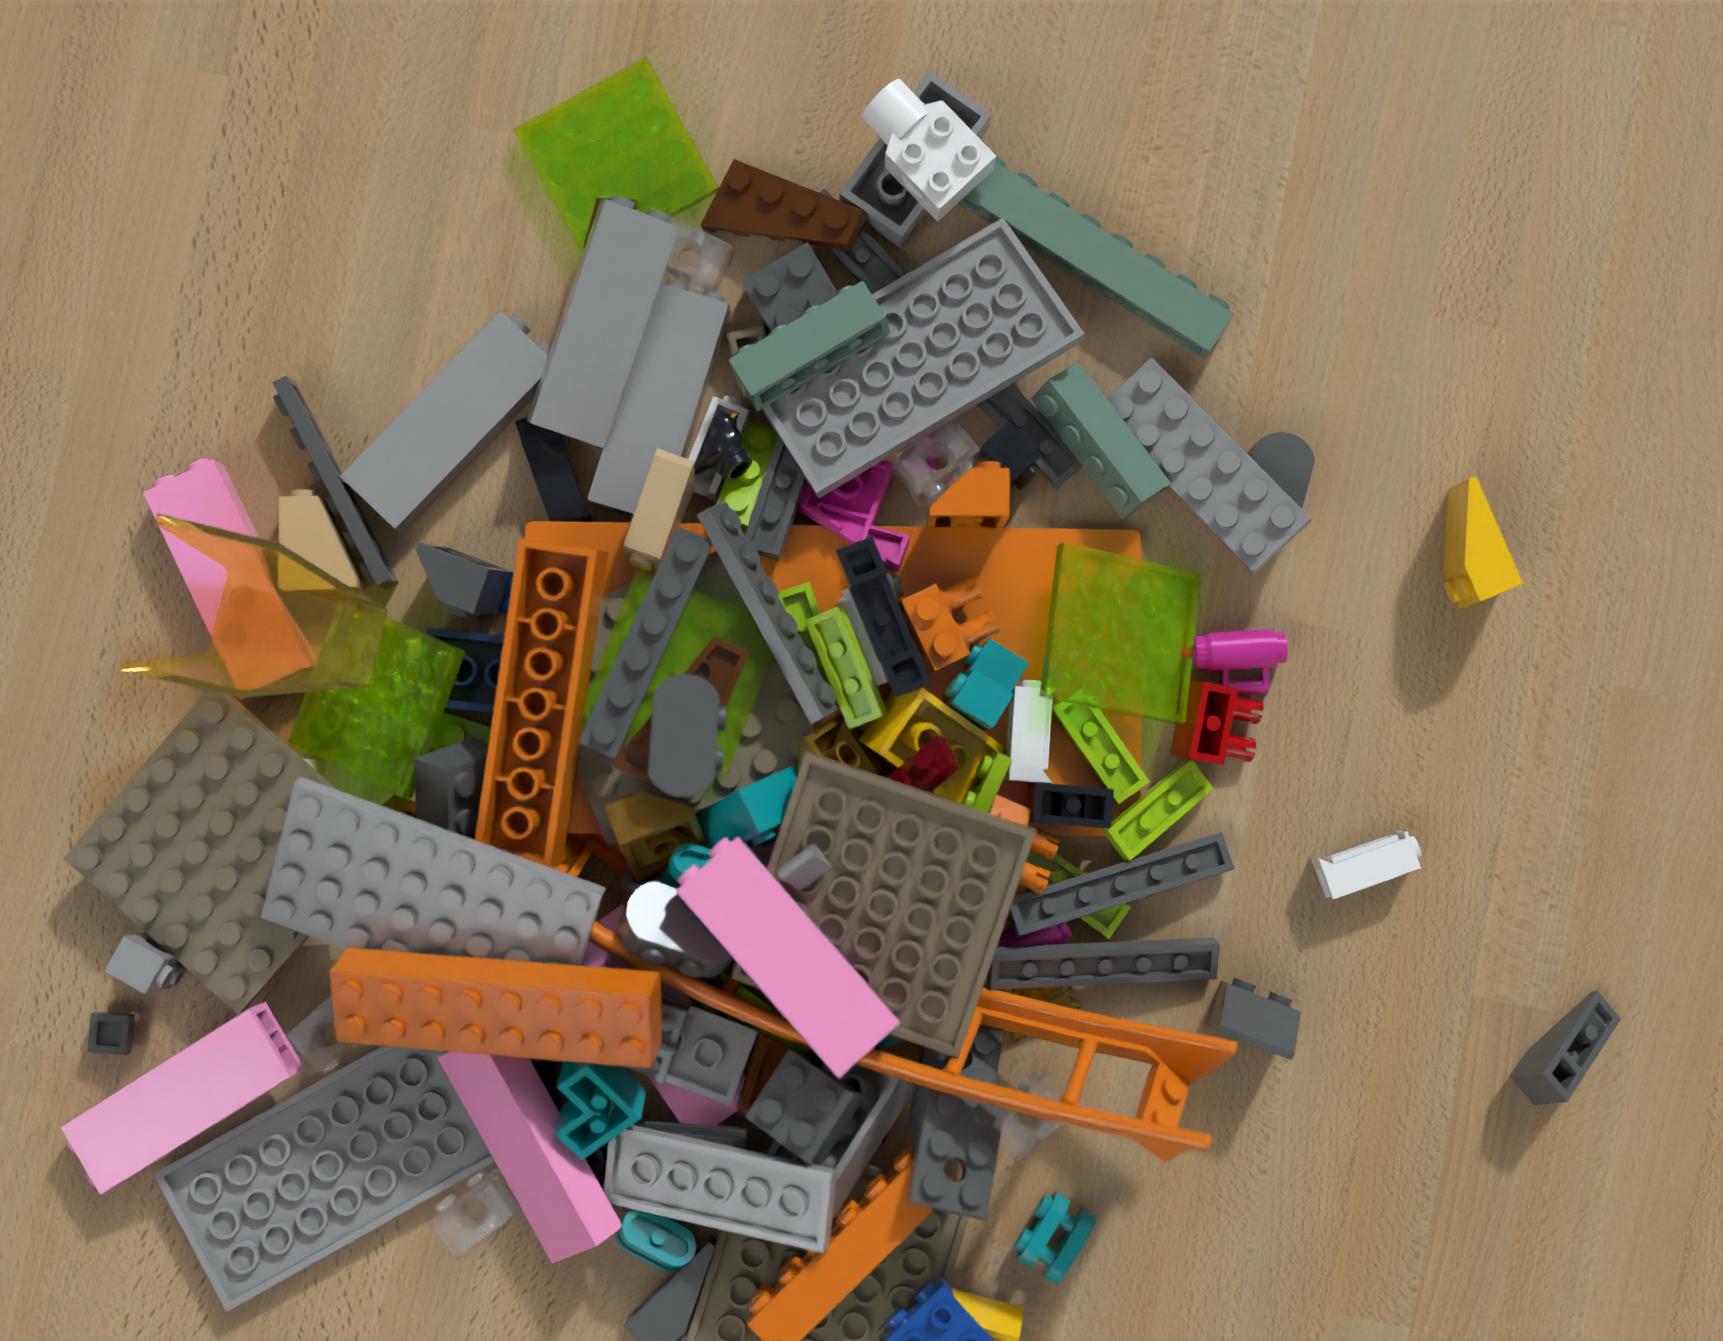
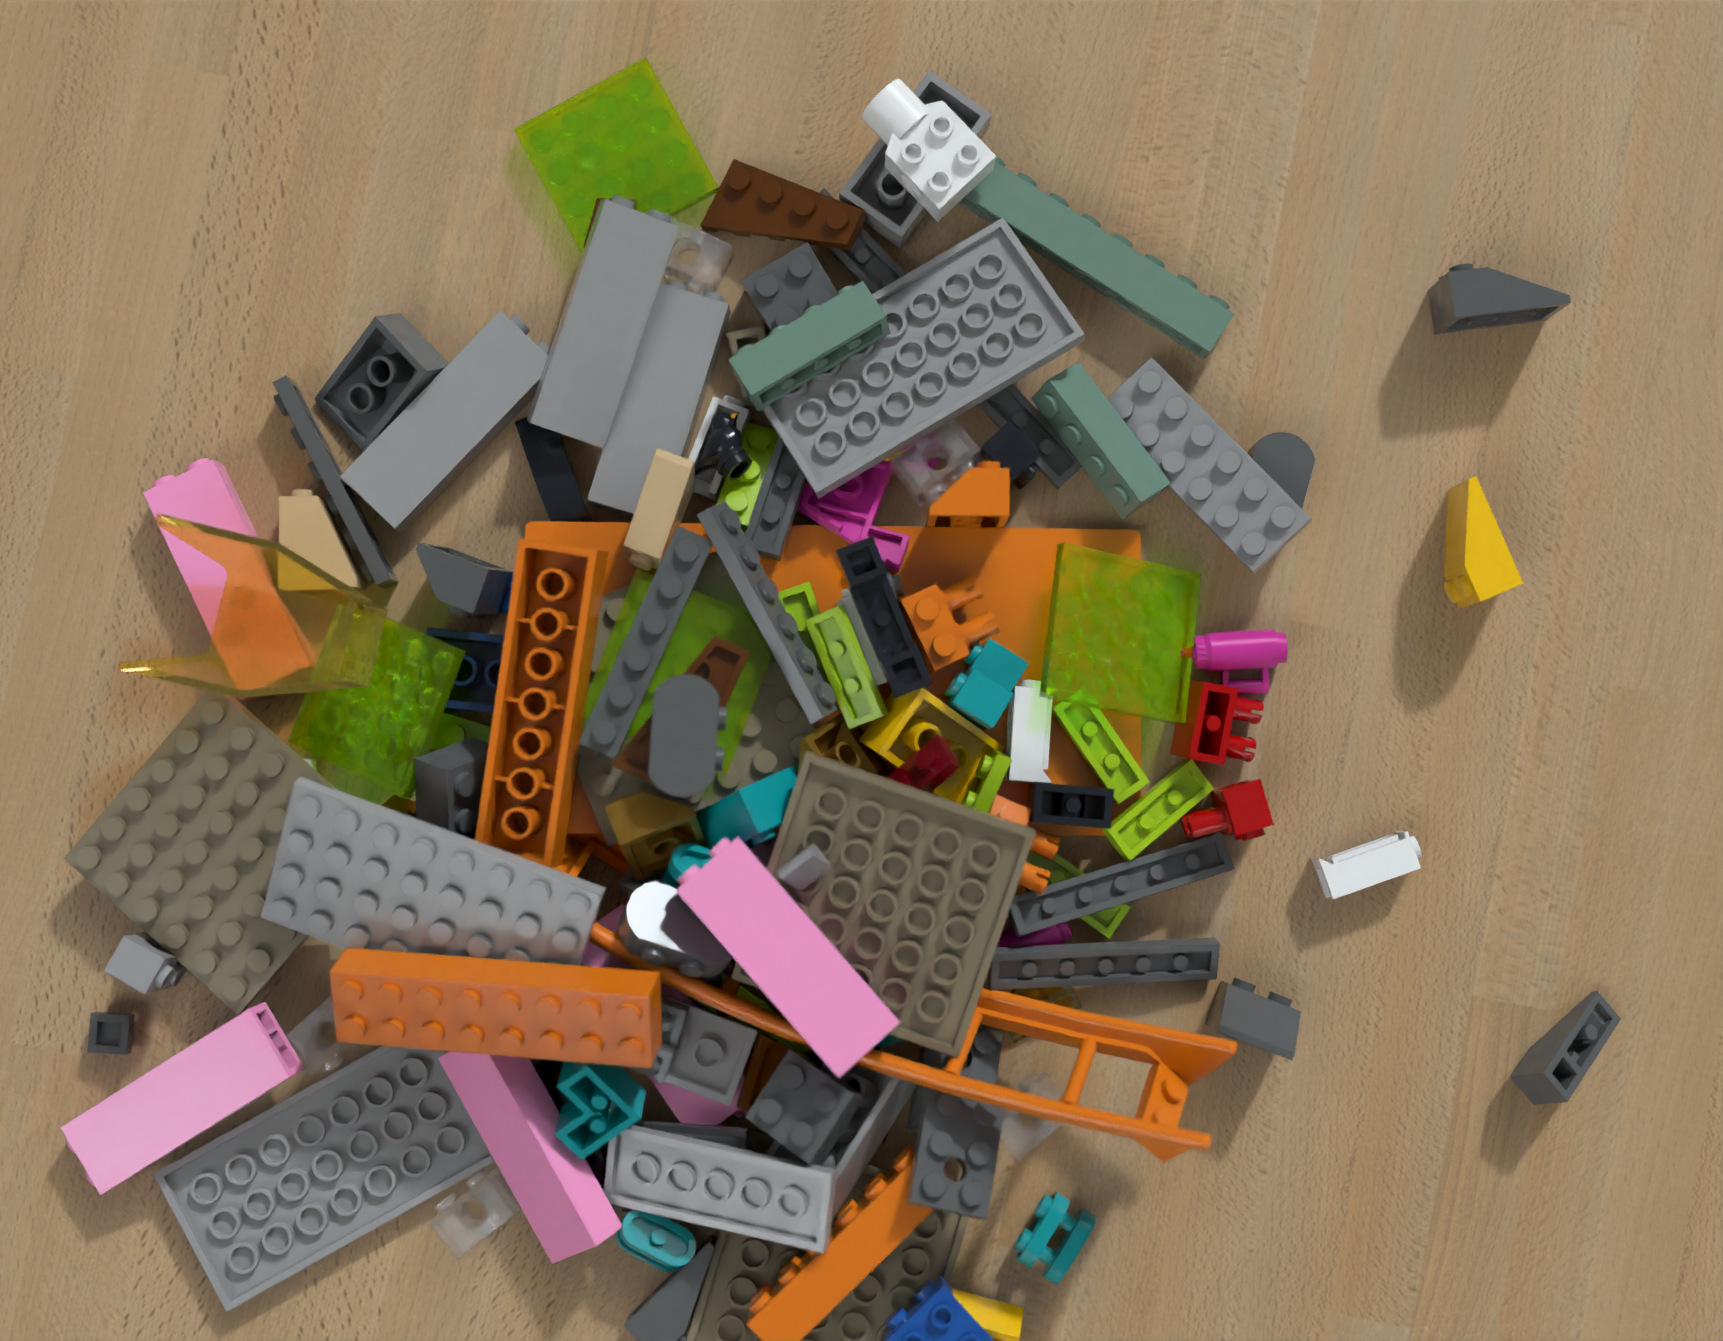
none -> dark grey slope [314,313,449,452]
none -> red brick [1180,779,1274,841]
none -> dark grey slope [1428,263,1571,335]

